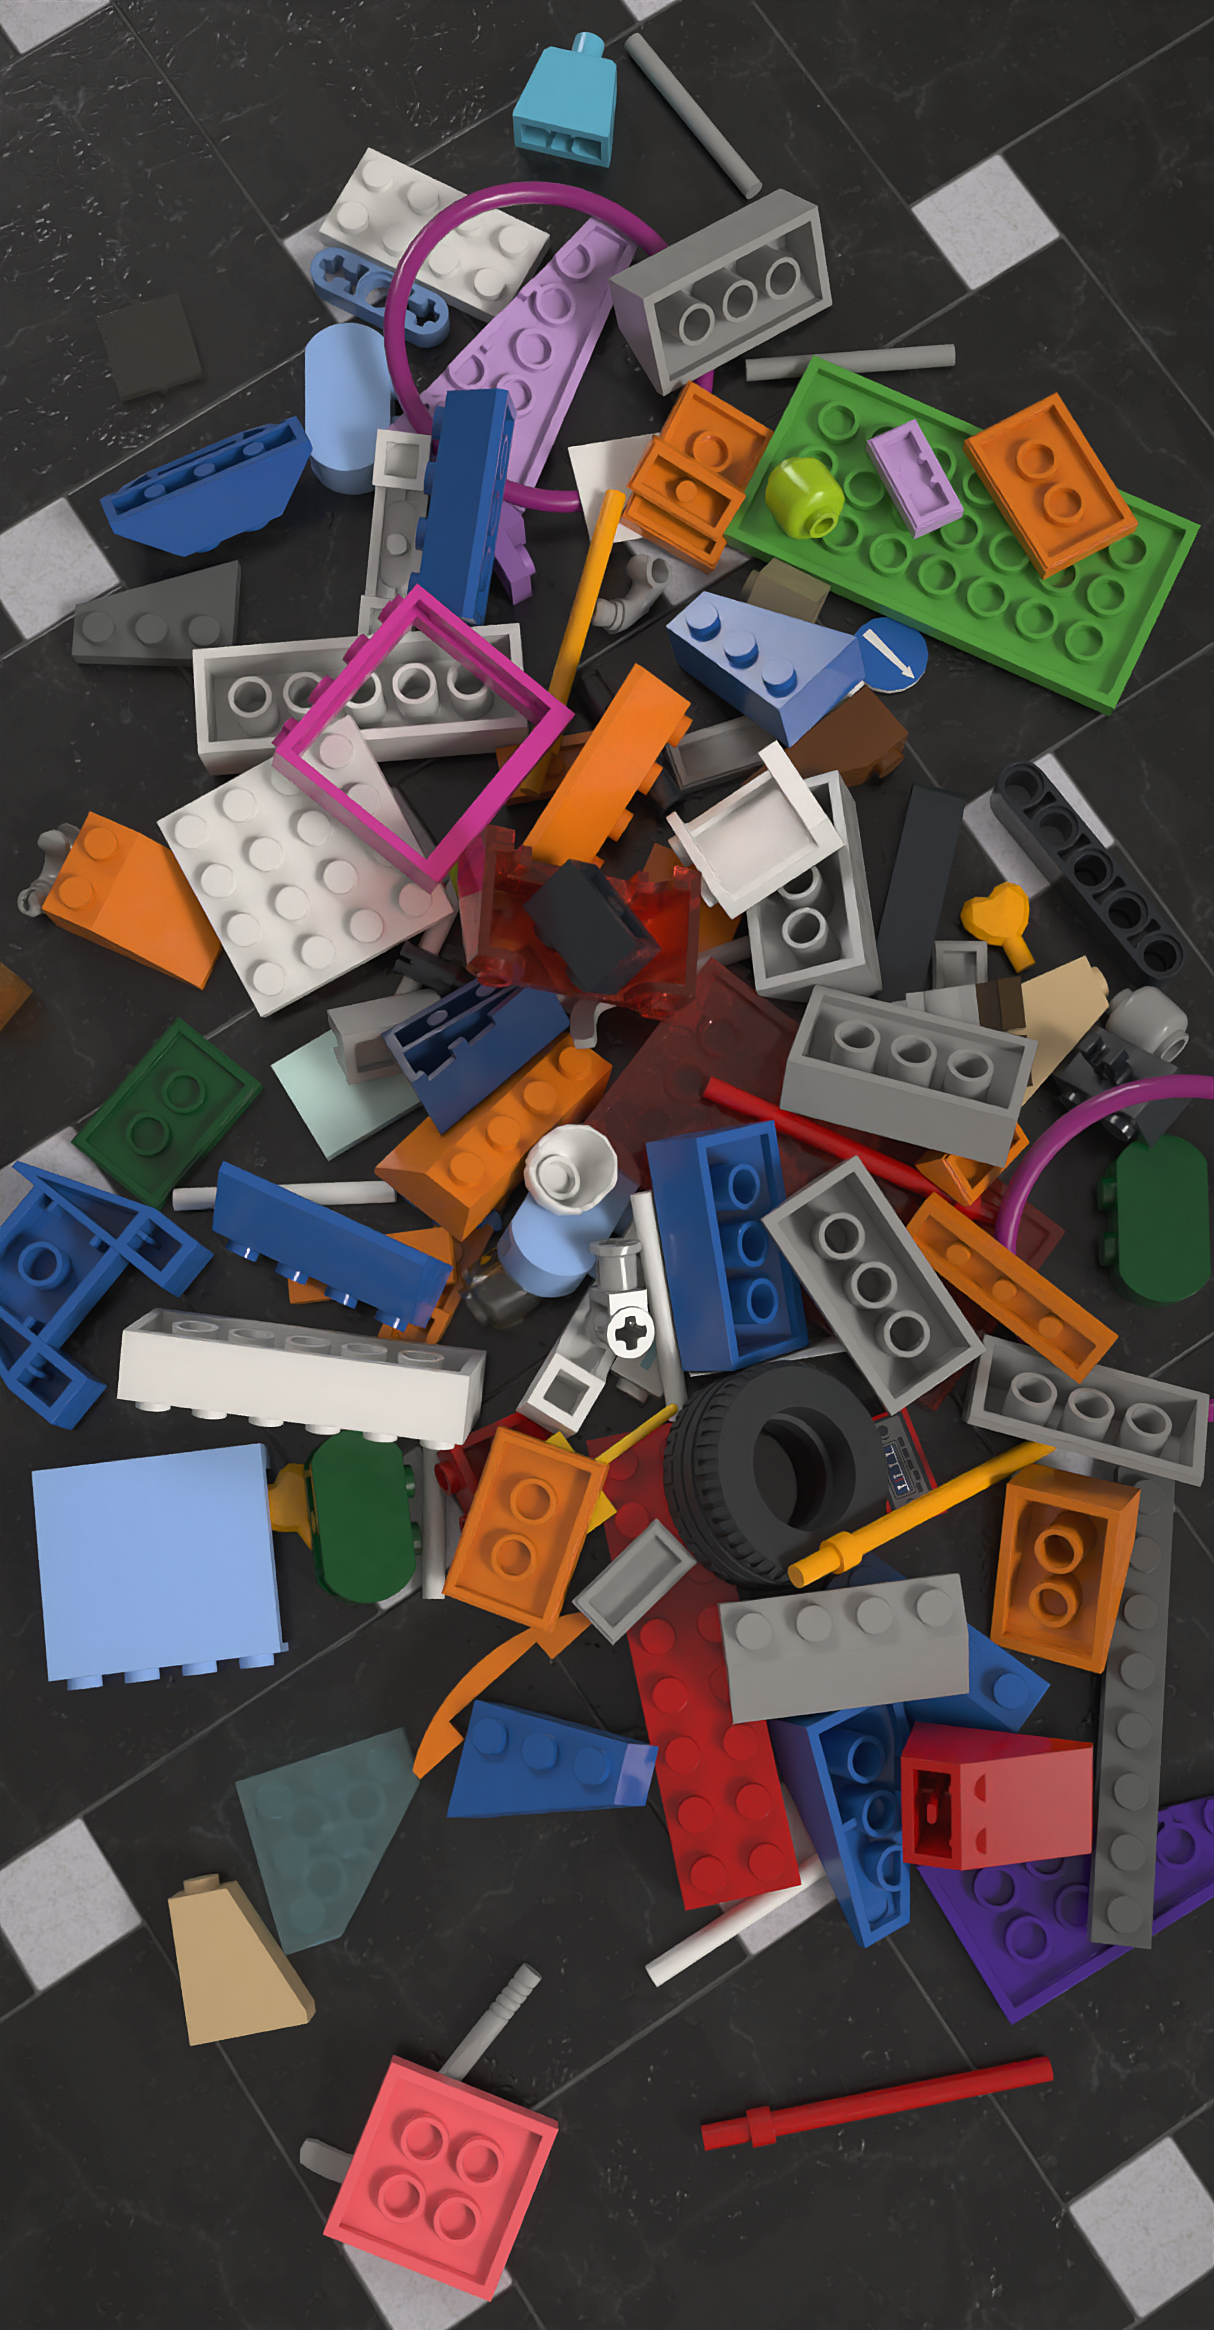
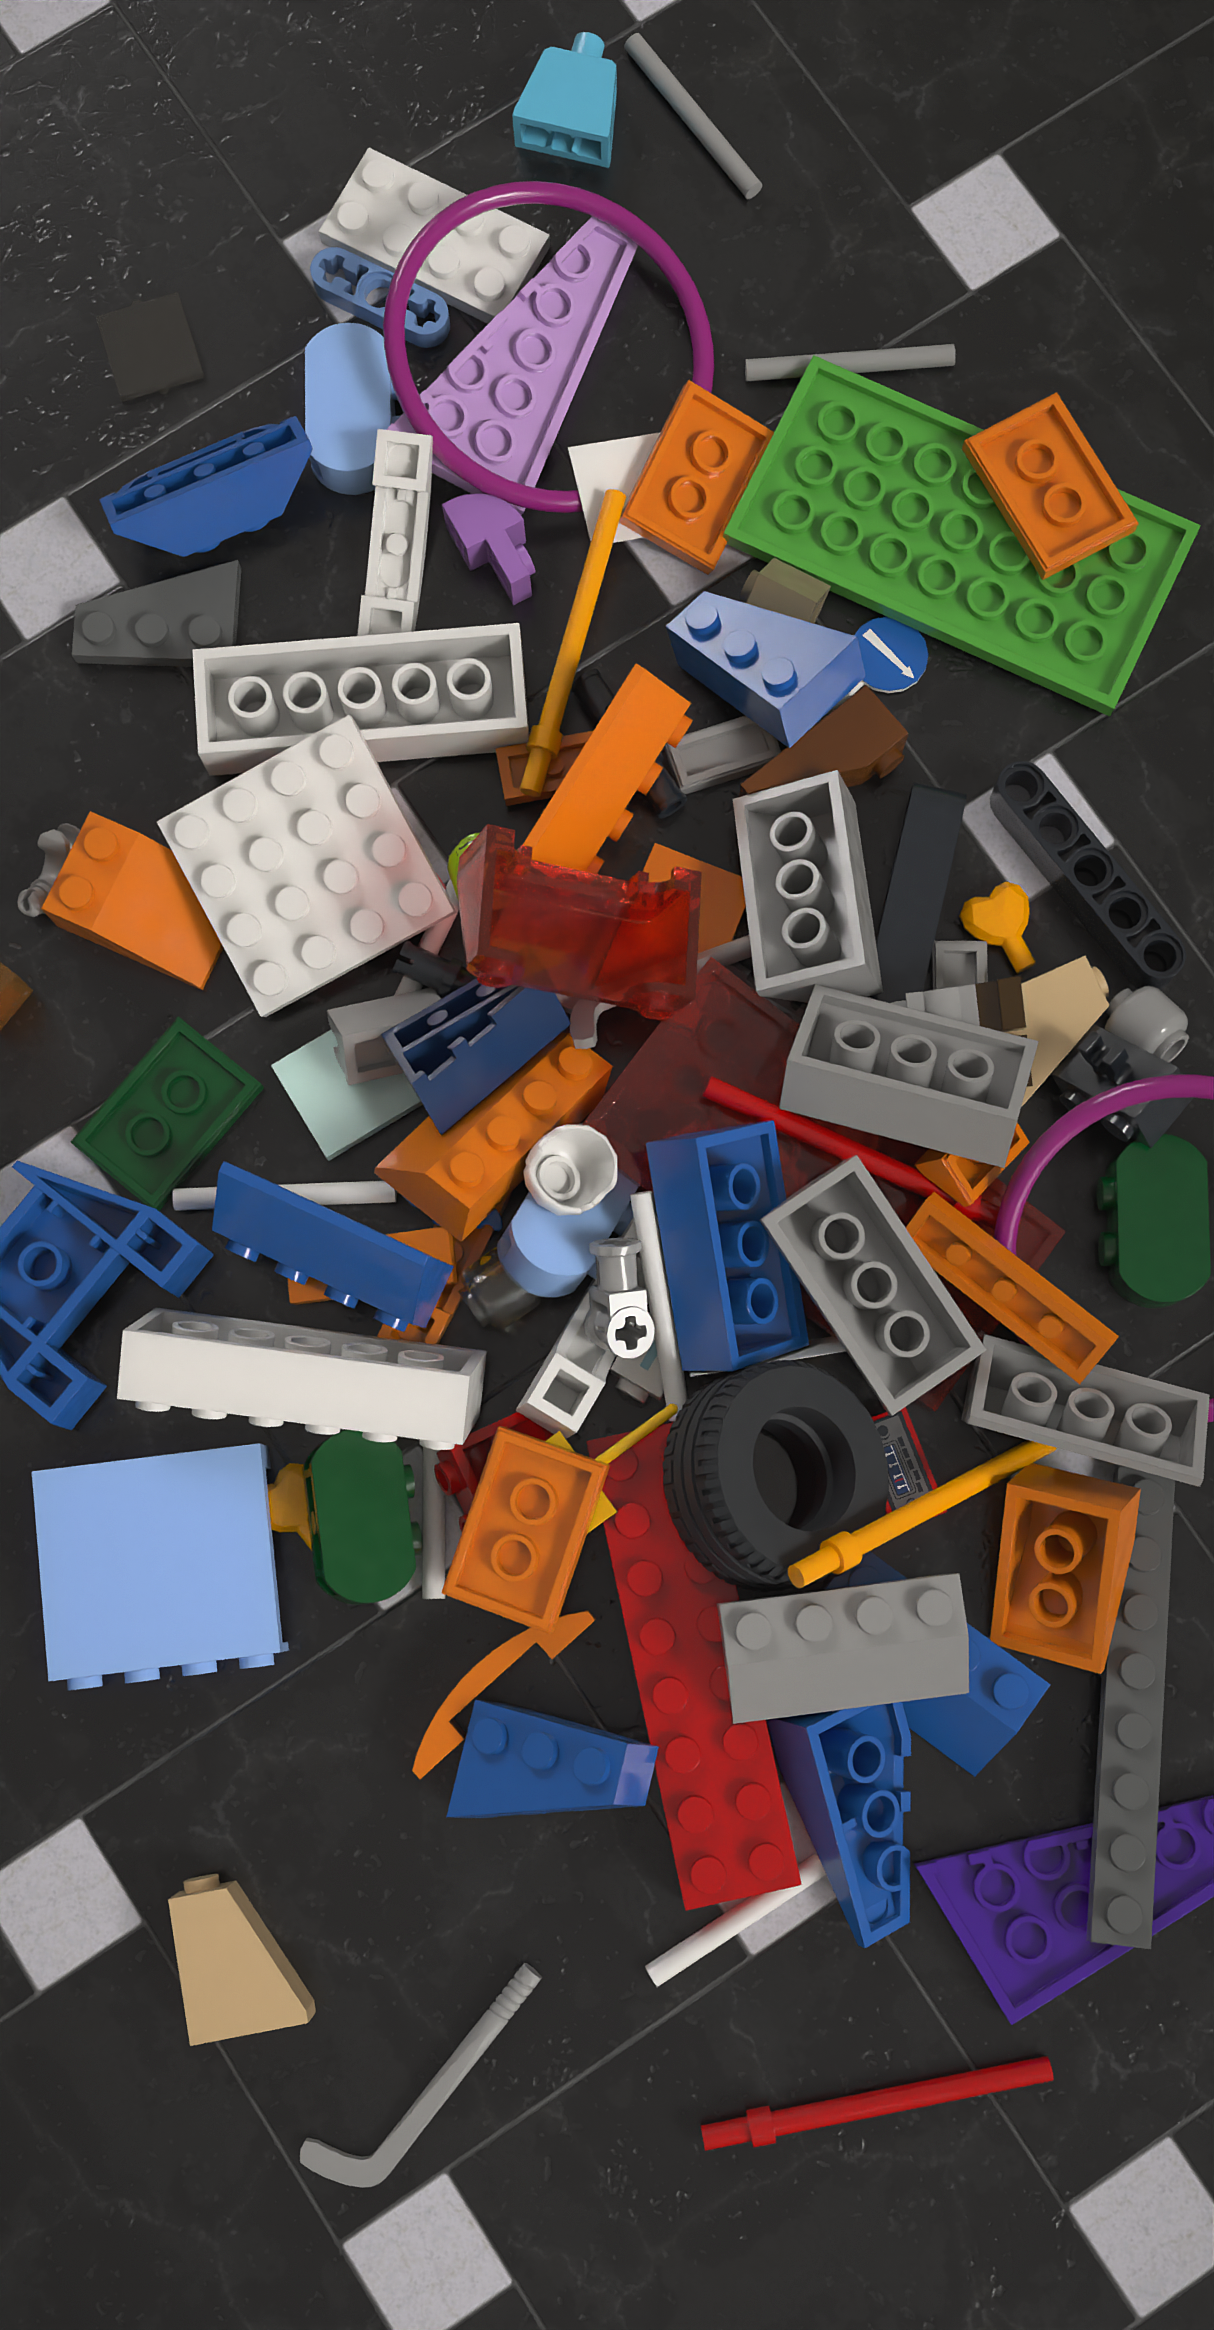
clear light blue plate [235,1726,421,1956] -> none
dark pink window [271,584,575,895] -> none
coral plate [323,2055,559,2302] -> none
blue slope [407,388,517,627] -> none
black brick [523,858,662,995] -> none
light grey tile [572,1518,698,1645] -> none
light grey piece [591,554,672,634] -> none
light grey slope [608,188,833,396] -> none
orange slope [626,434,746,543] -> none
white panel [666,740,845,919] -> none
lime head [764,457,845,540] -> none
lavender plate [865,419,964,540] -> none
red slope [901,1721,1093,1871] -> none

